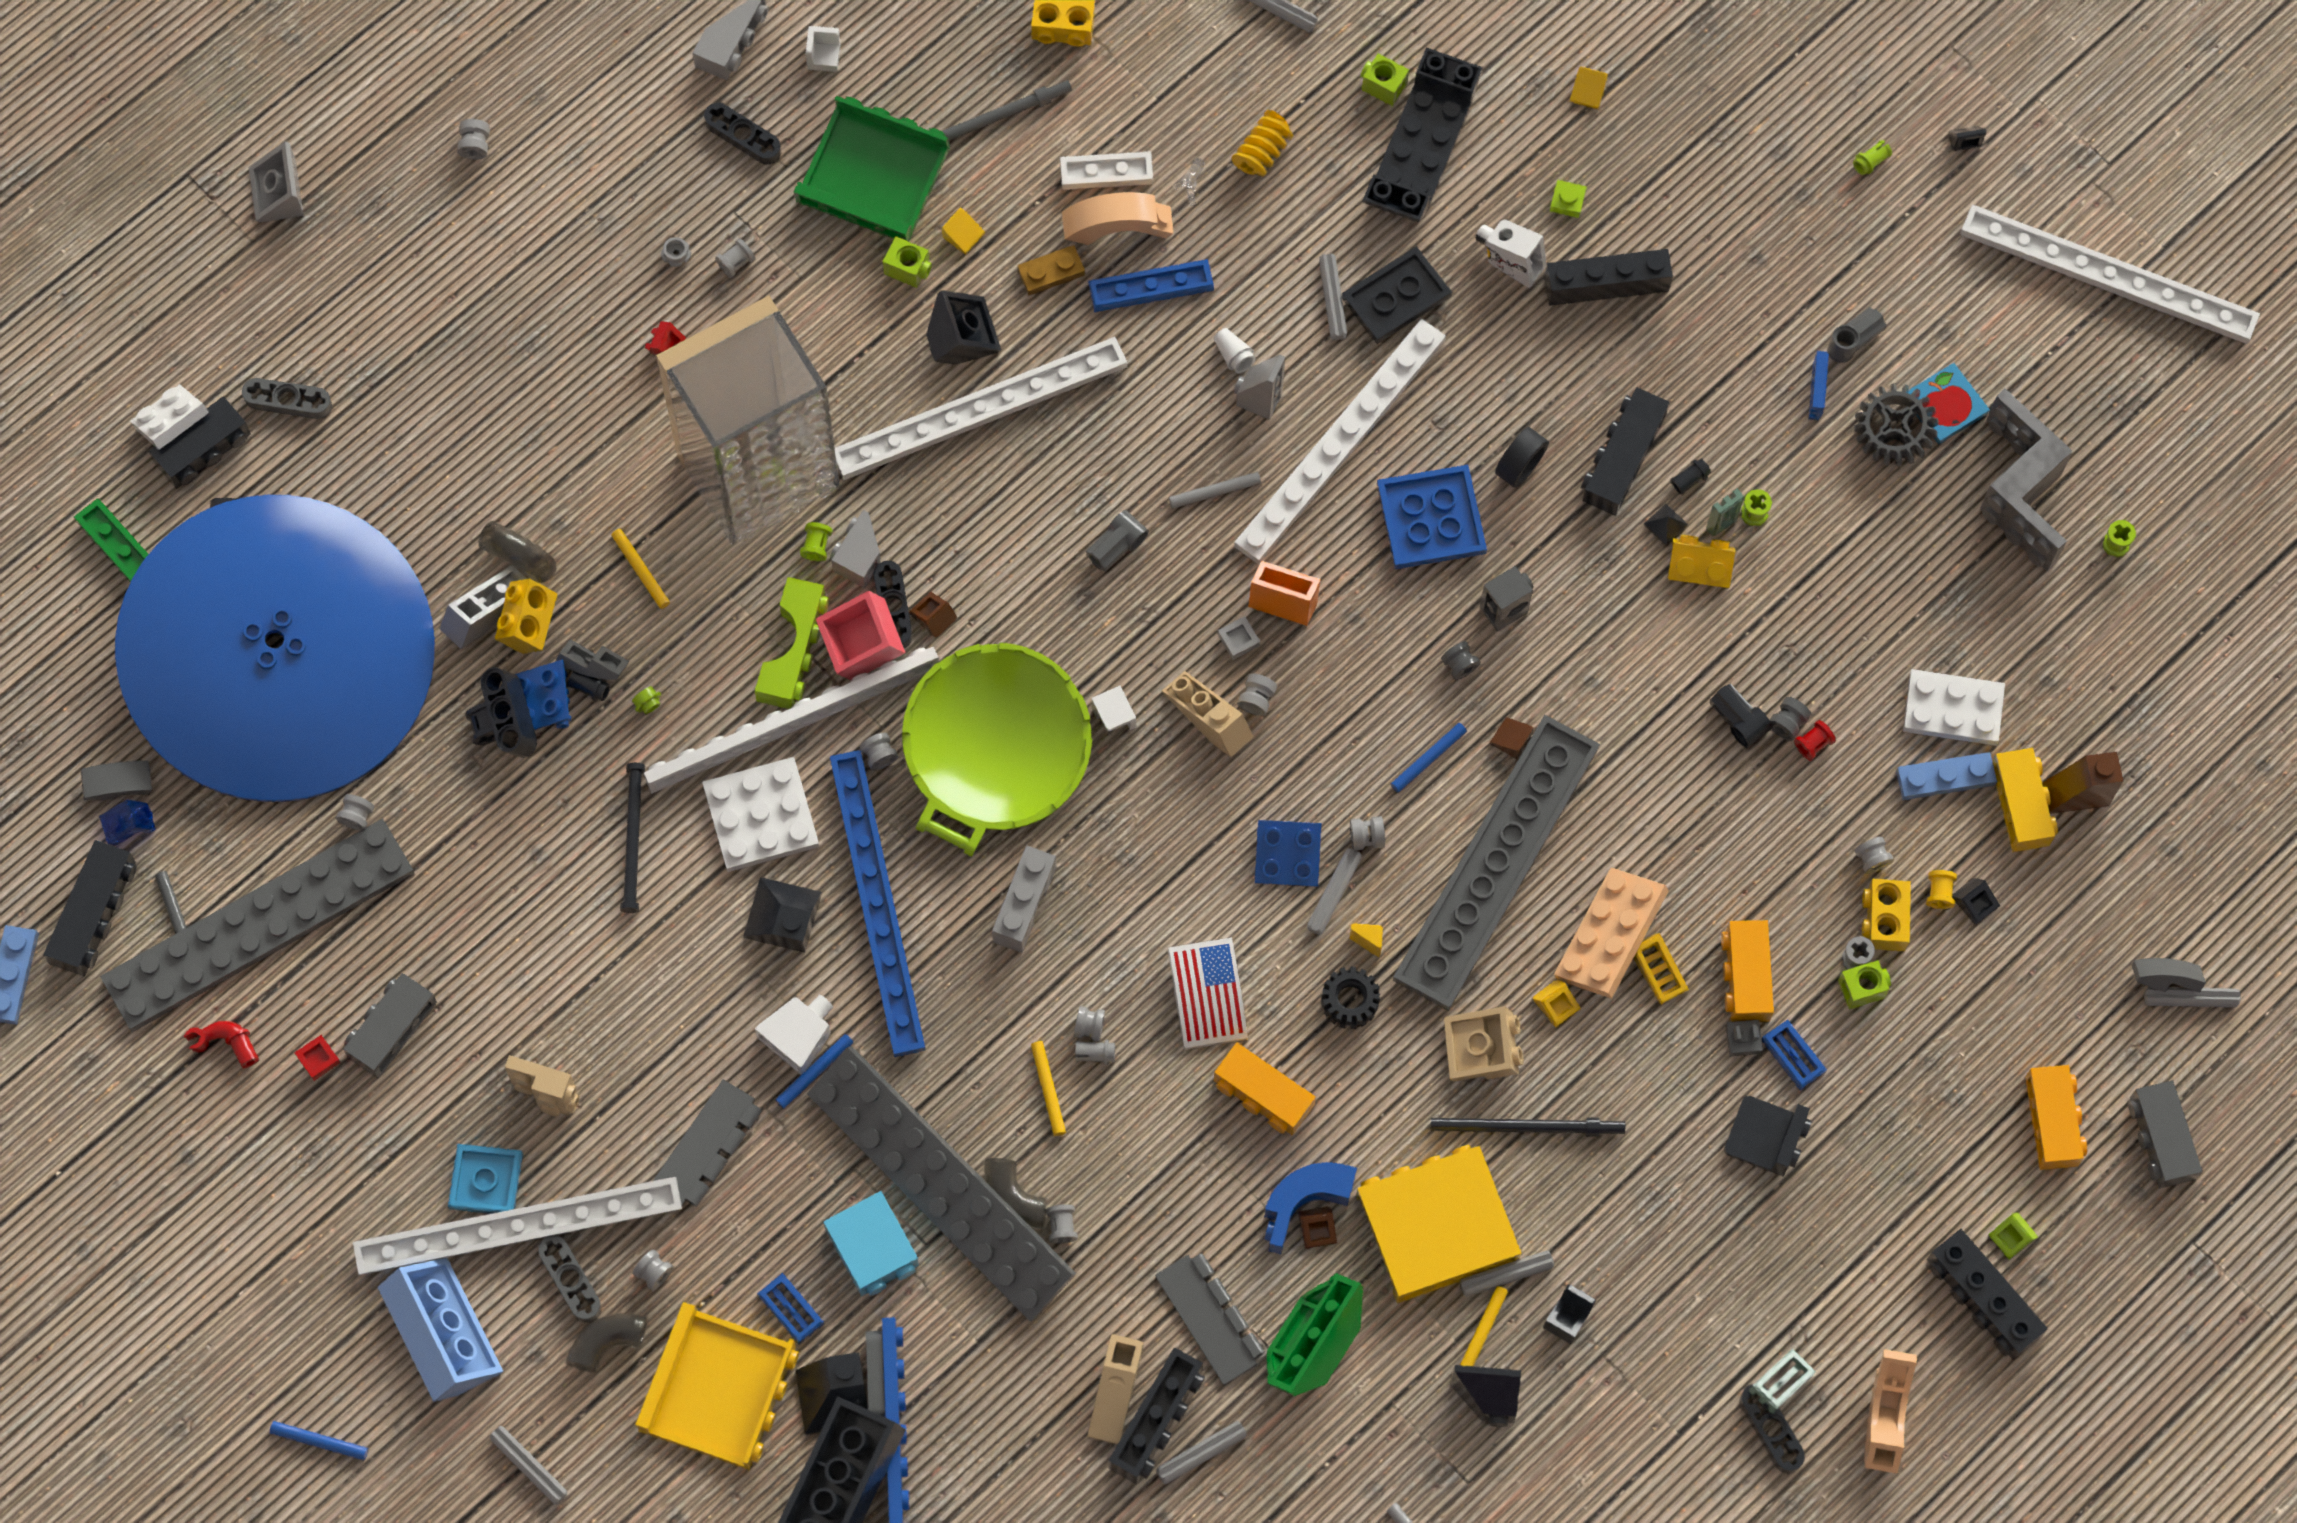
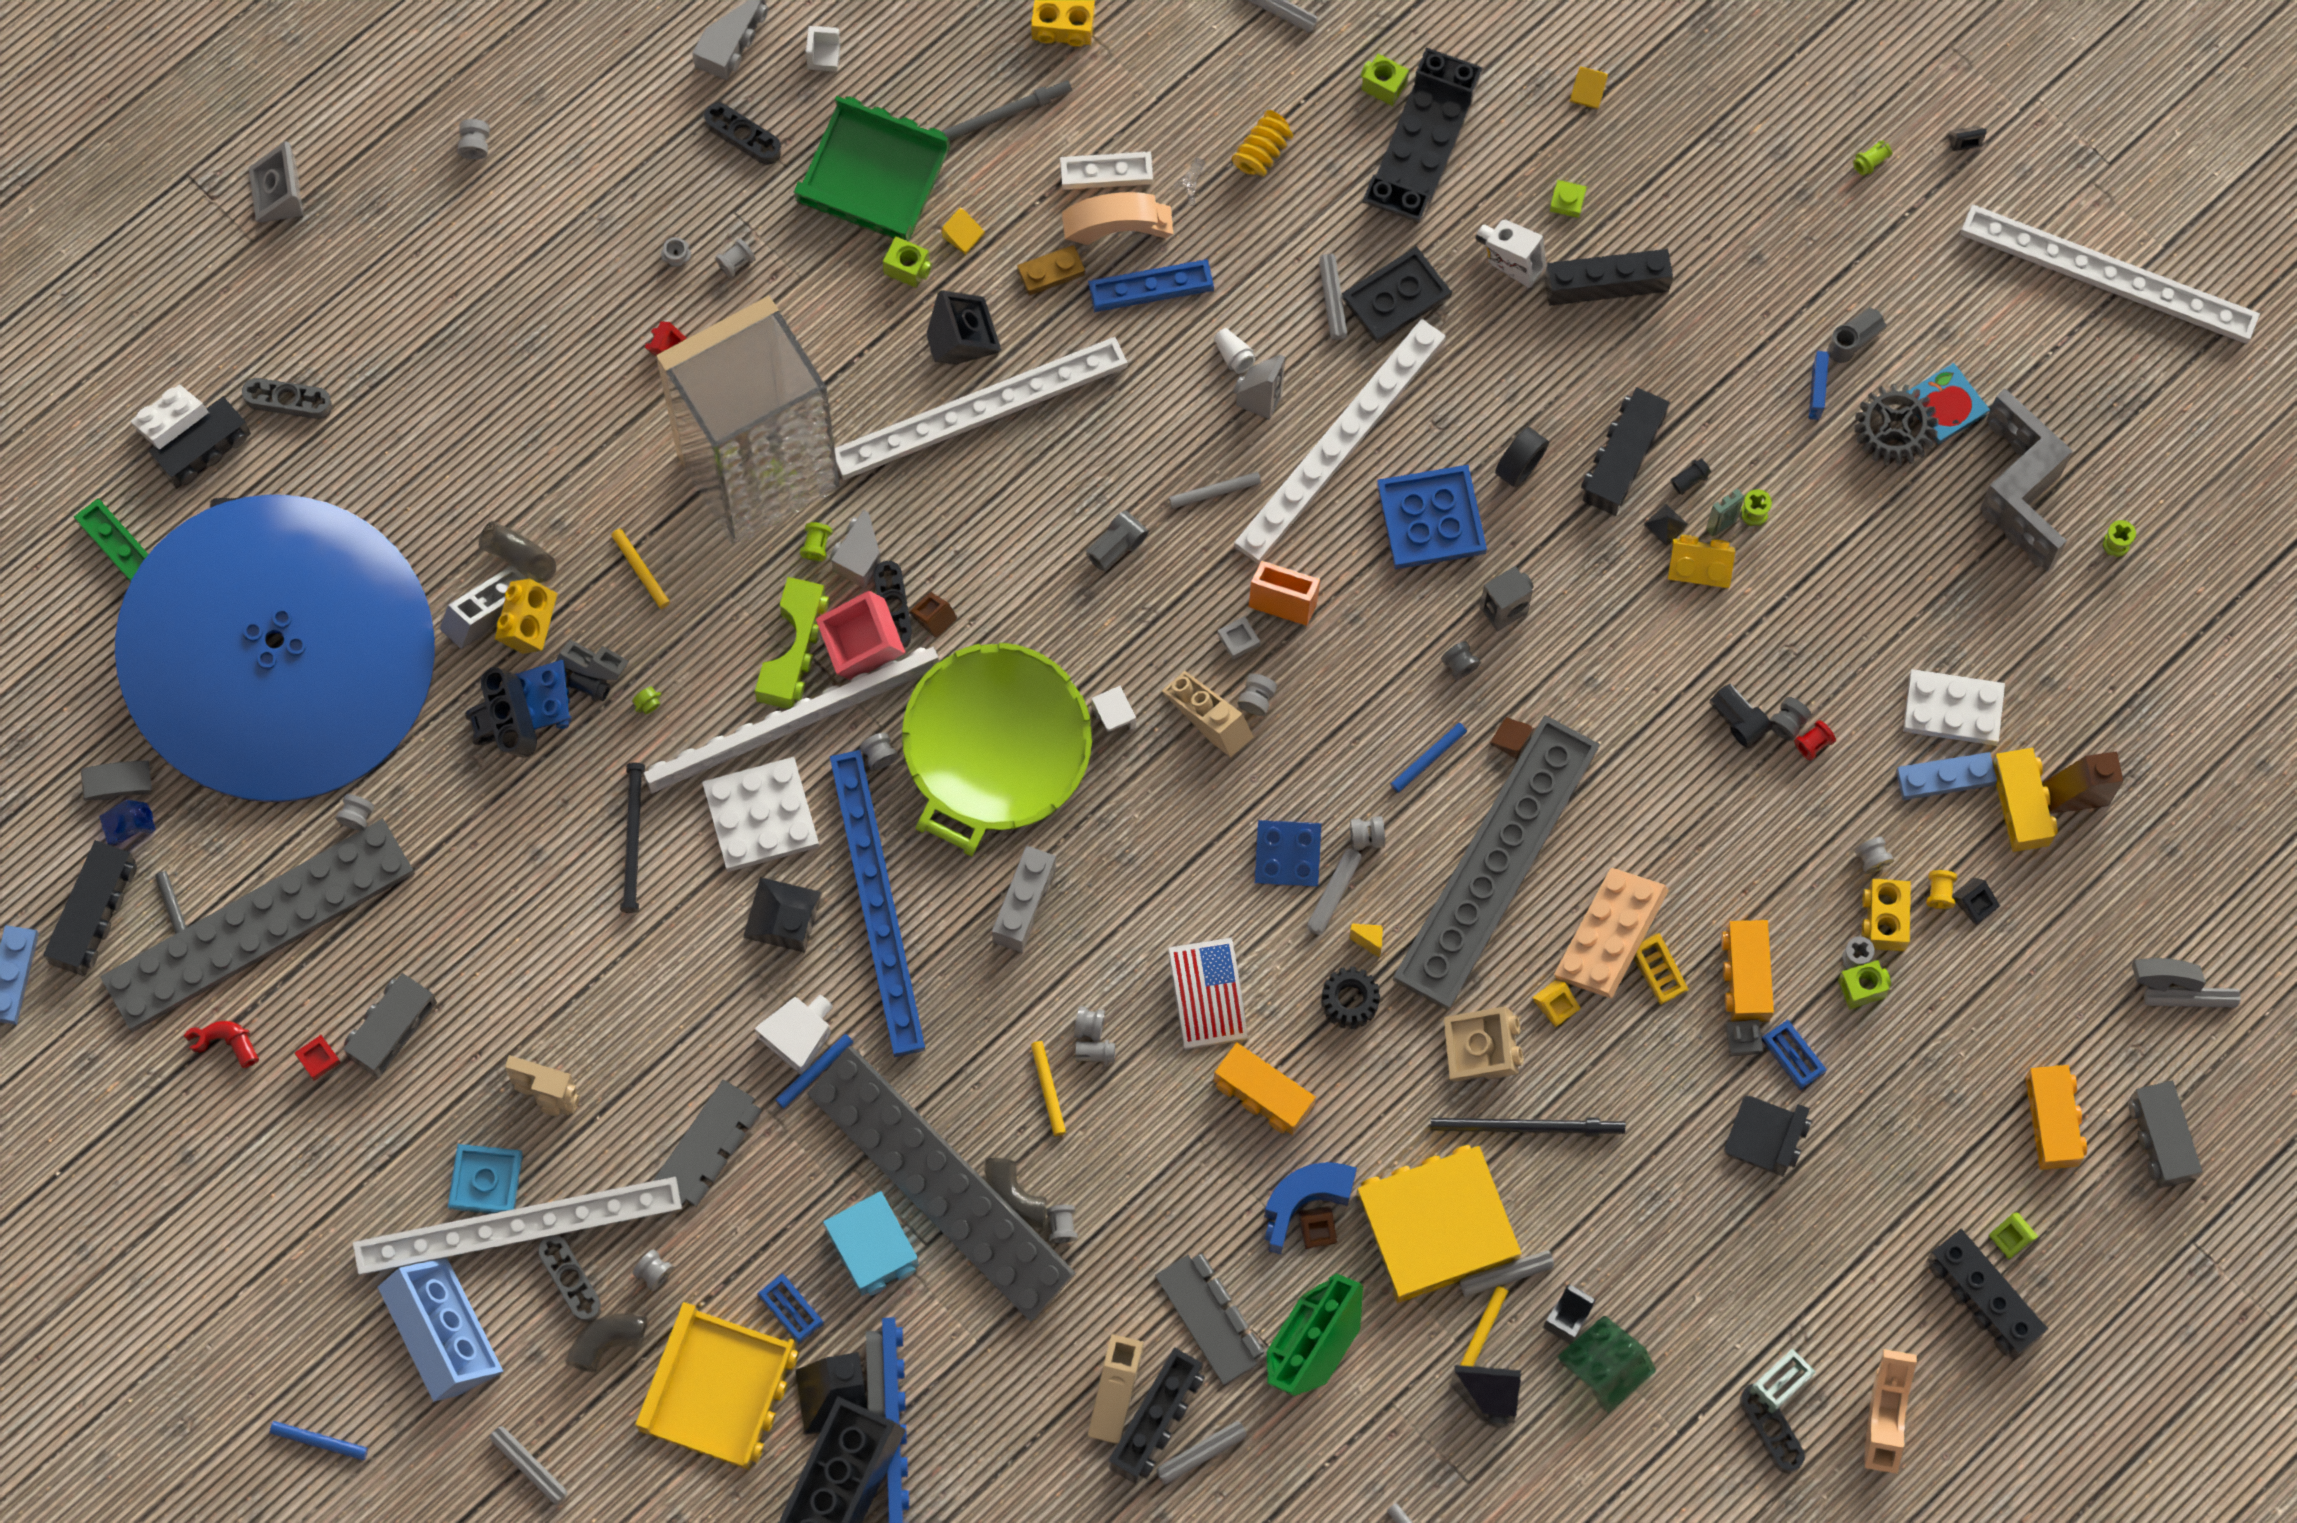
none -> clear green bracket [1558,1316,1657,1414]

